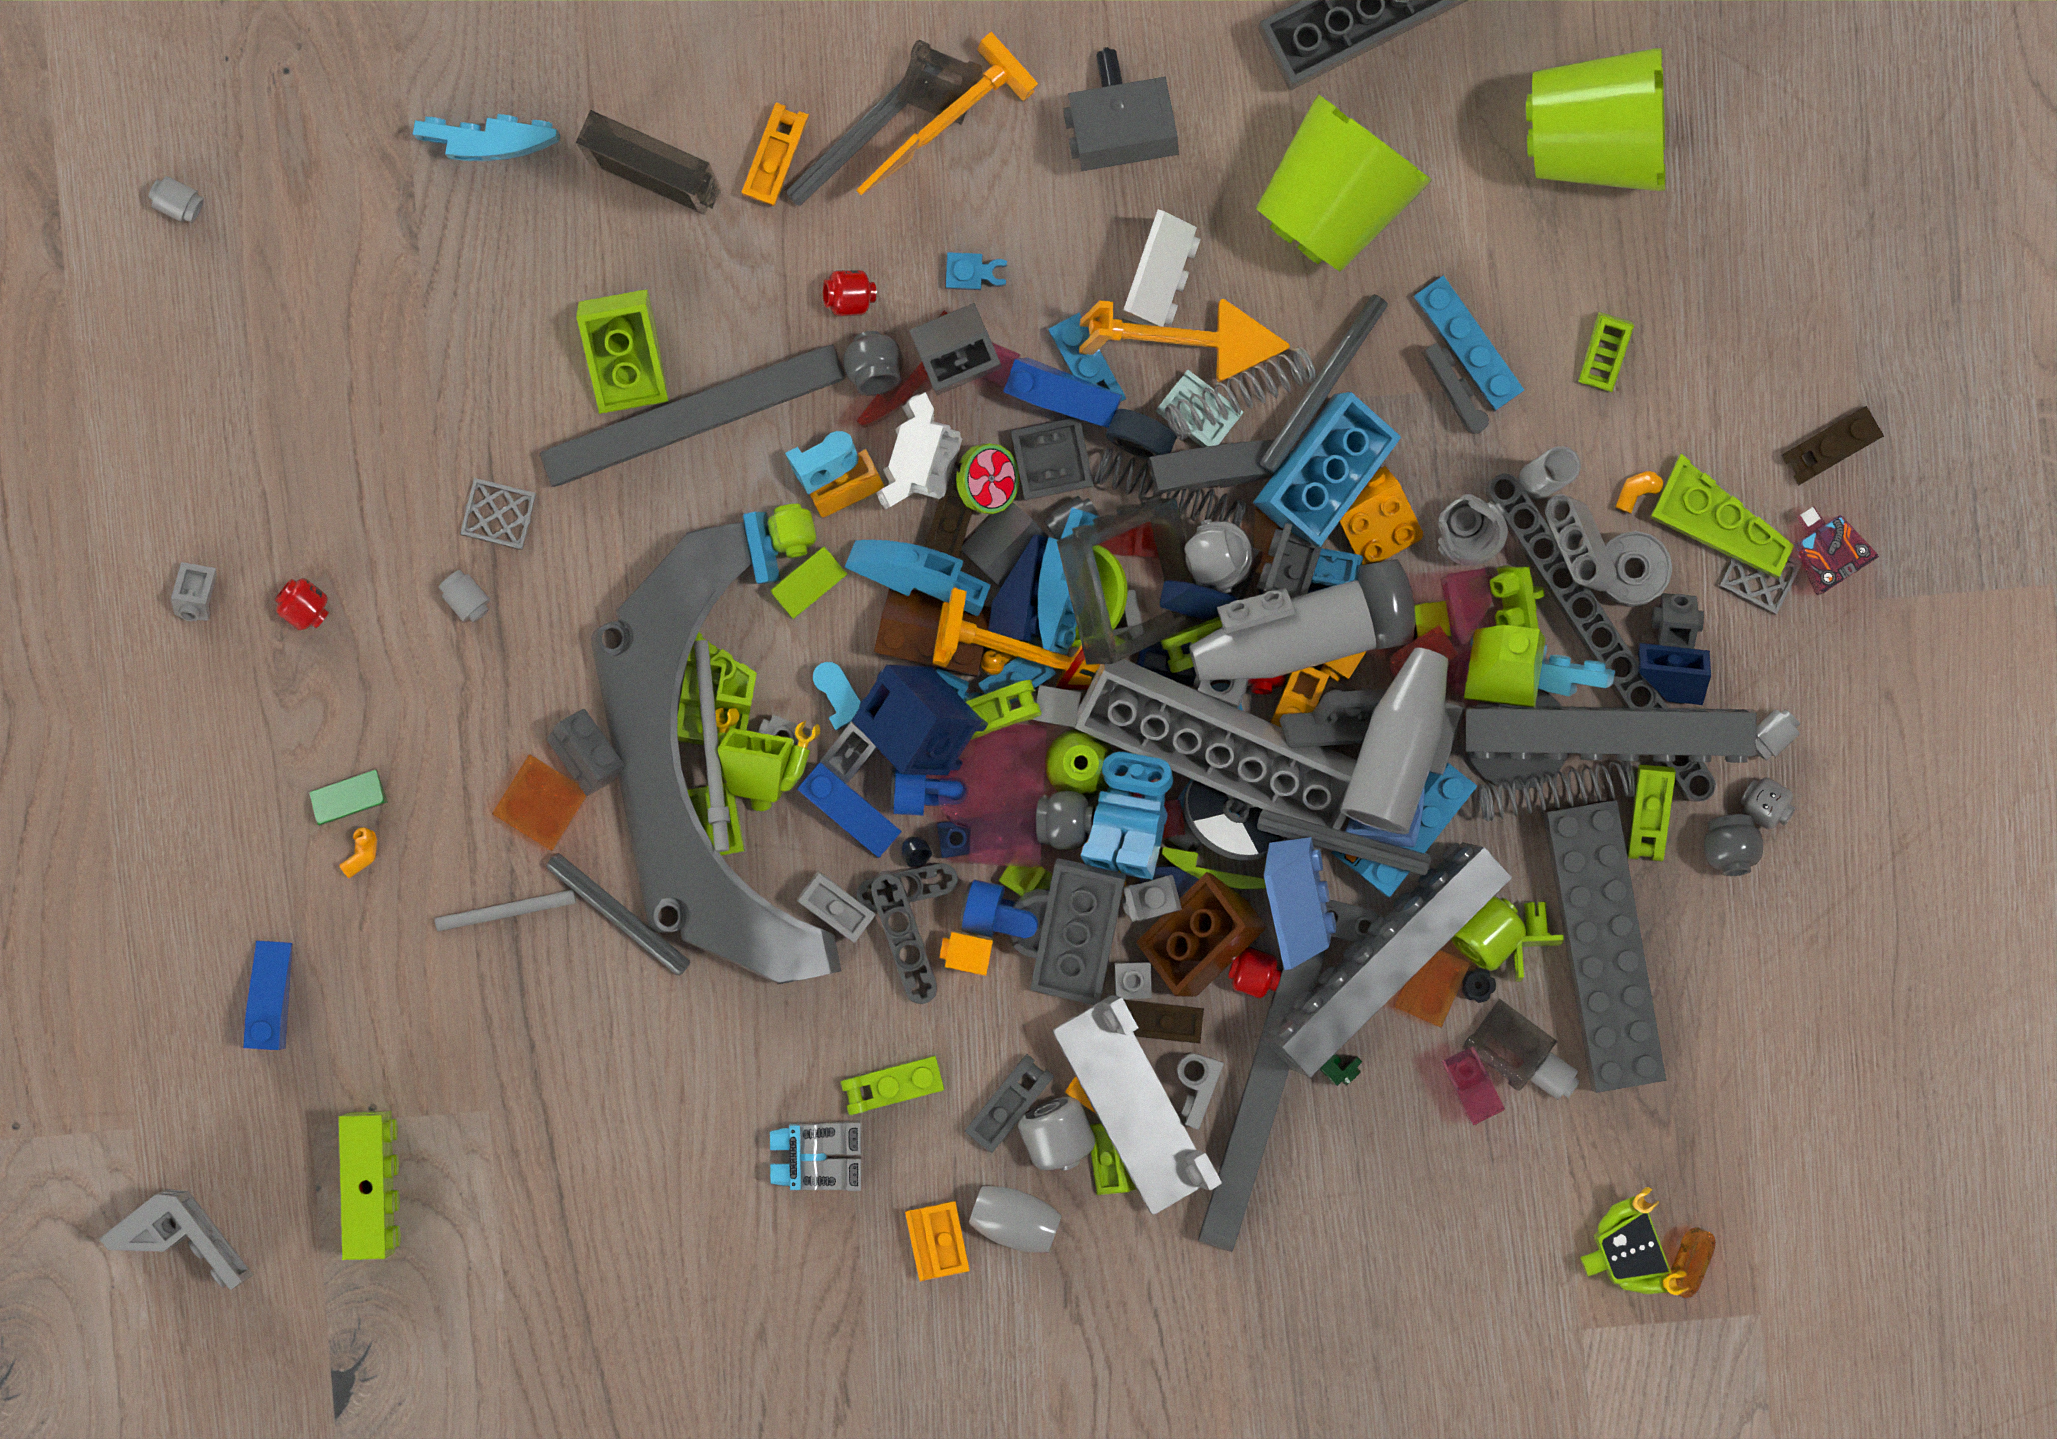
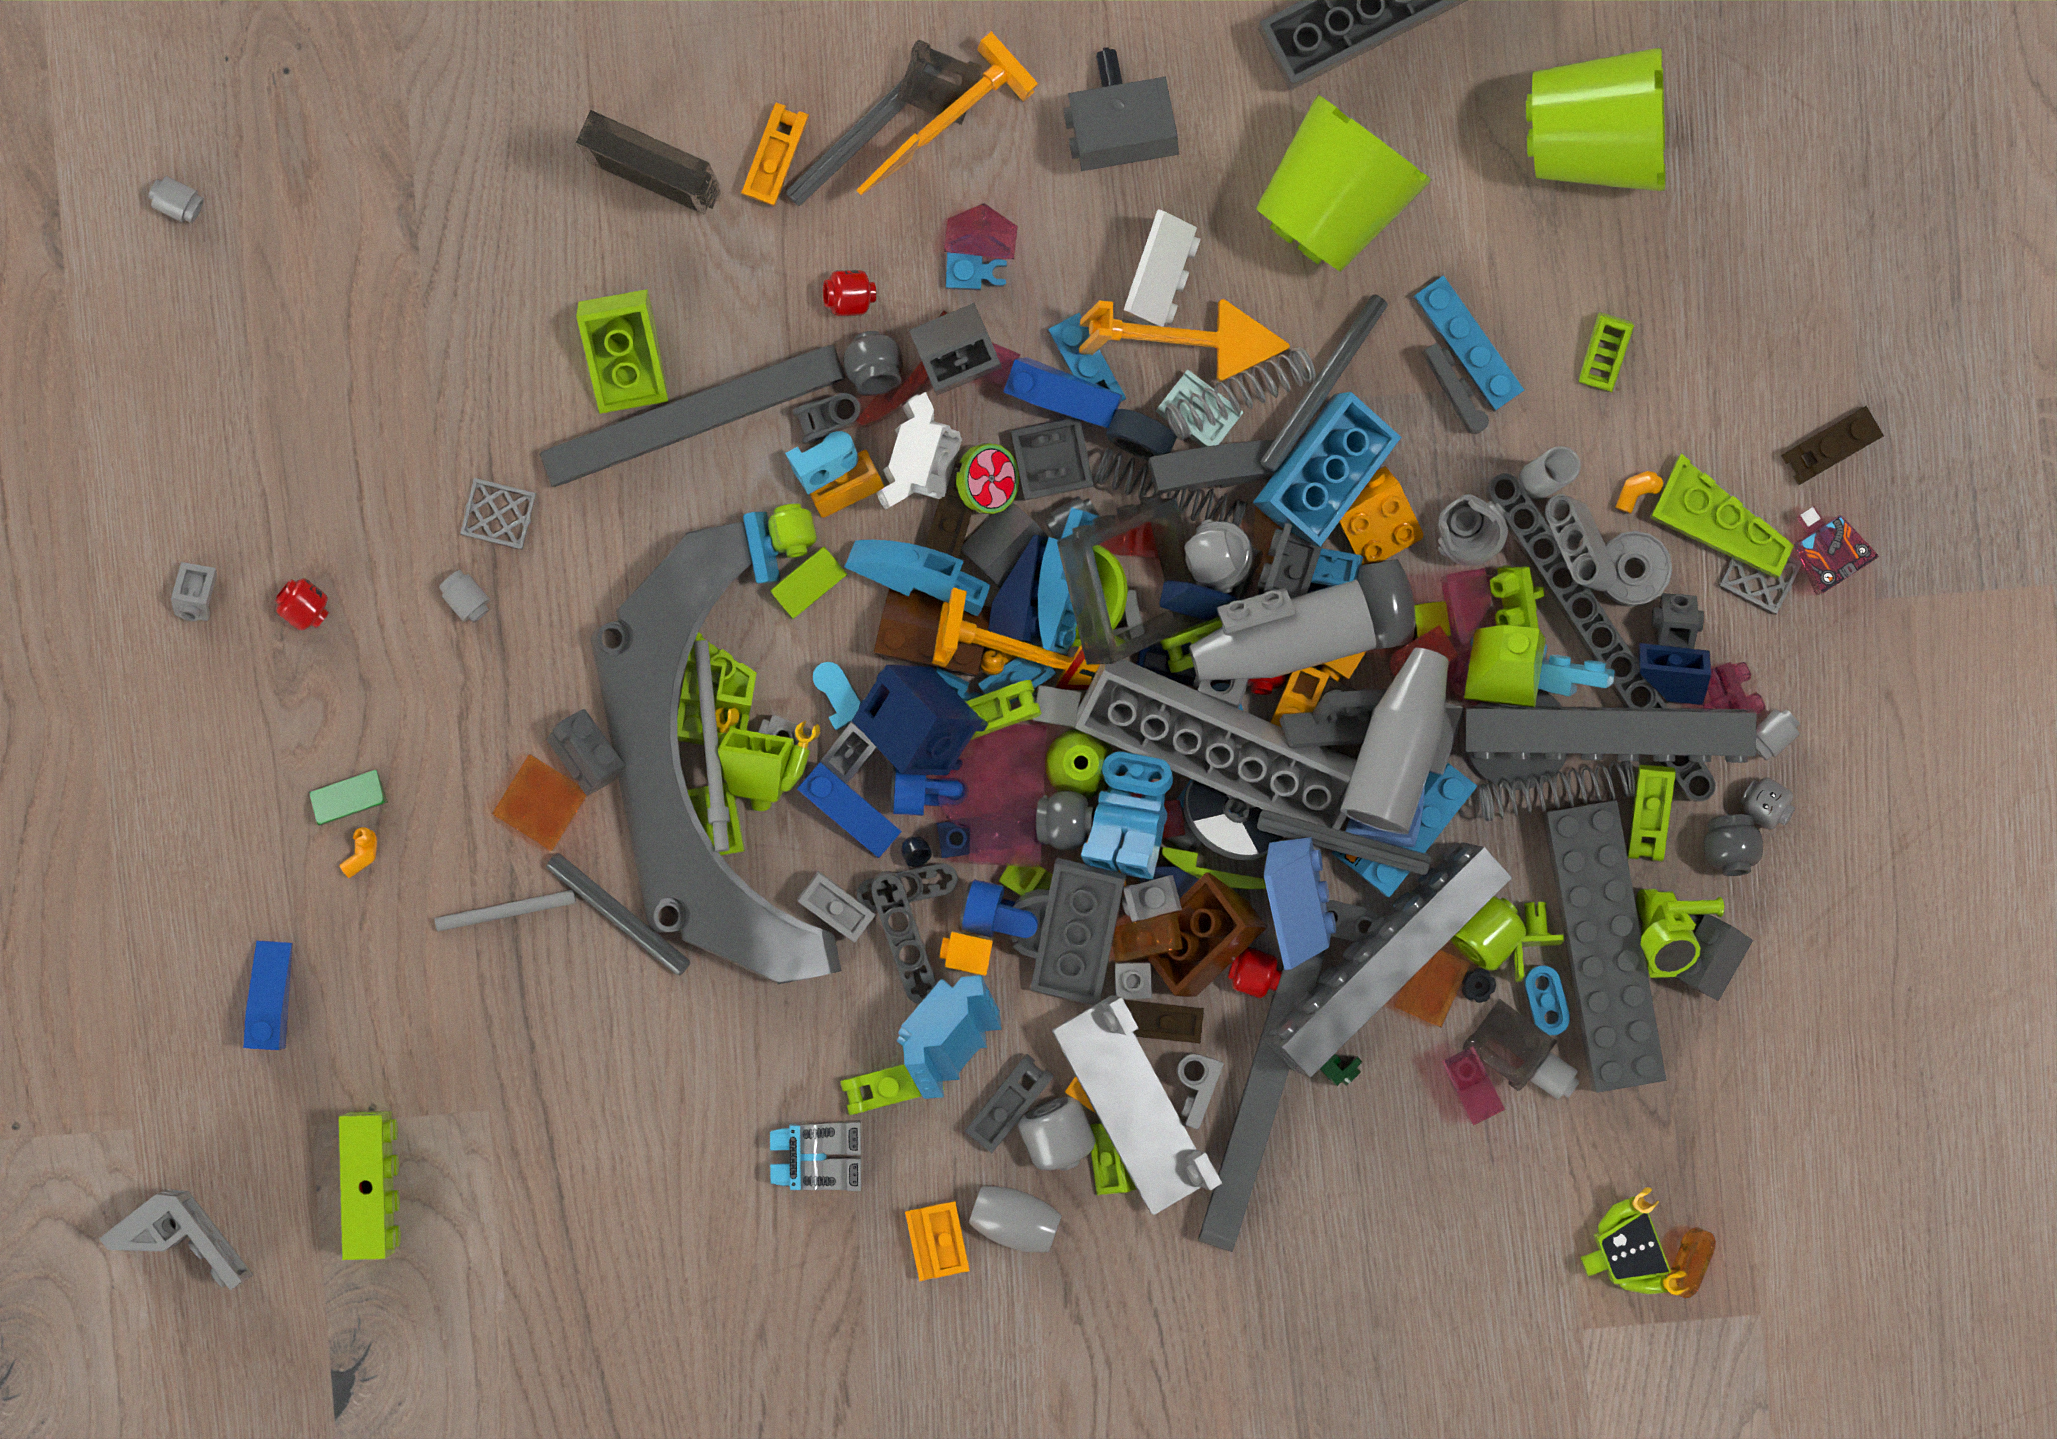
medium azure slope [413,114,560,161] -> none
none -> dark grey piece [792,393,863,444]
none -> dark azure slope [897,975,1002,1099]
none -> clear pink slope [944,203,1018,260]
none -> clear orange plate [1112,914,1183,963]
none -> dark azure plate [1524,965,1570,1035]
none -> lime piece [1636,889,1724,978]
none -> dark grey slope [1674,900,1753,1001]
none -> clear pink hips [1703,662,1766,714]

